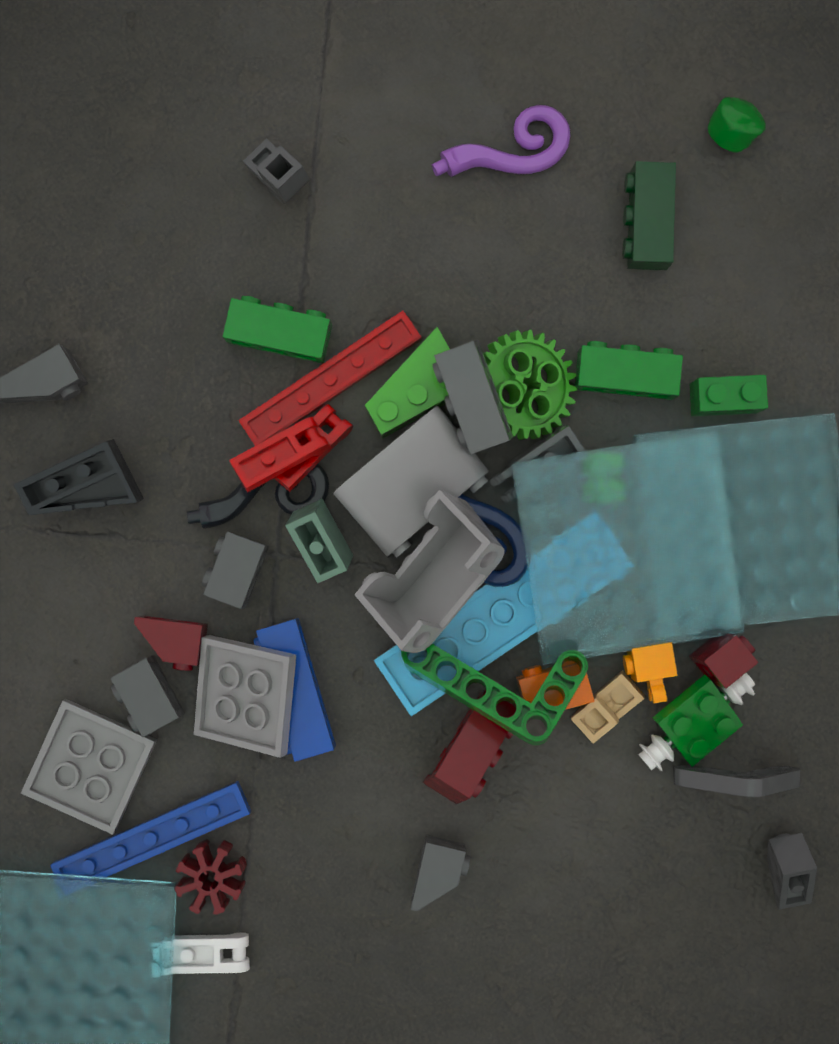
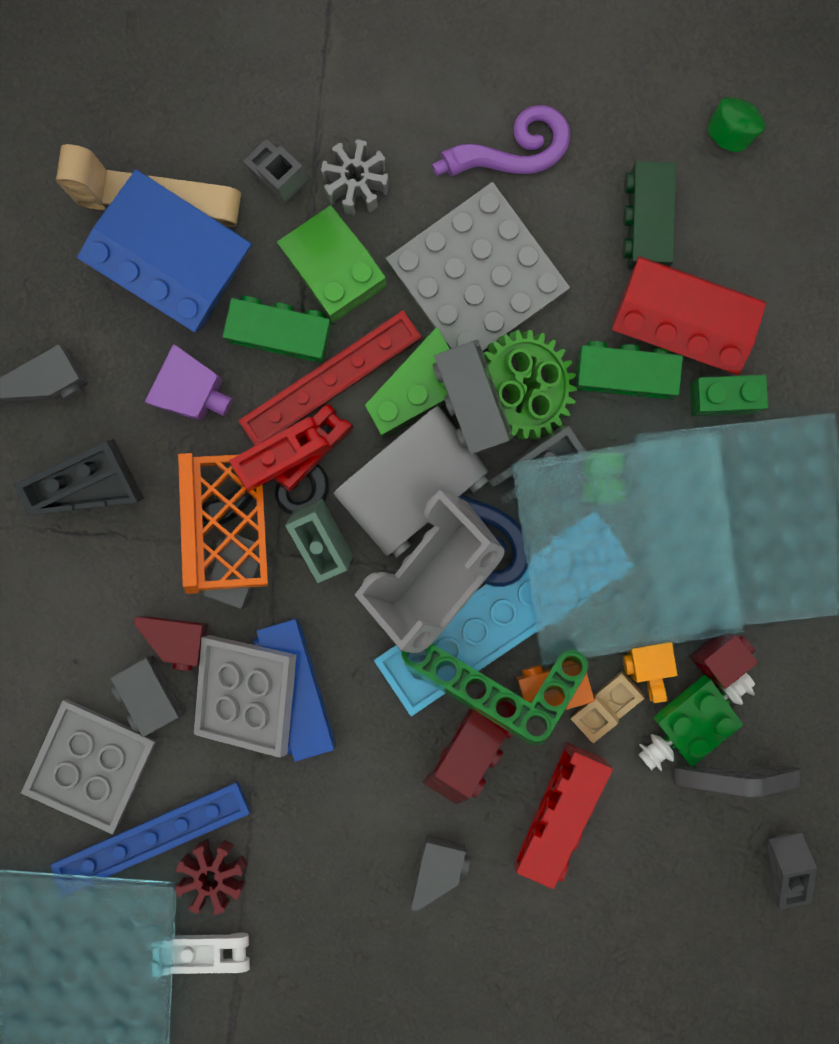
none -> tan beam [56,144,241,228]
none -> blue slope [77,169,252,332]
none -> medium lavender torso [145,345,233,421]
none -> orange fence [178,453,268,594]
none -> bright green slope [277,205,387,323]
none -> light grey gear [321,140,389,216]
none -> light grey plate [386,182,570,352]
none -> red wedge [514,742,613,889]
none -> red slope [612,256,766,375]

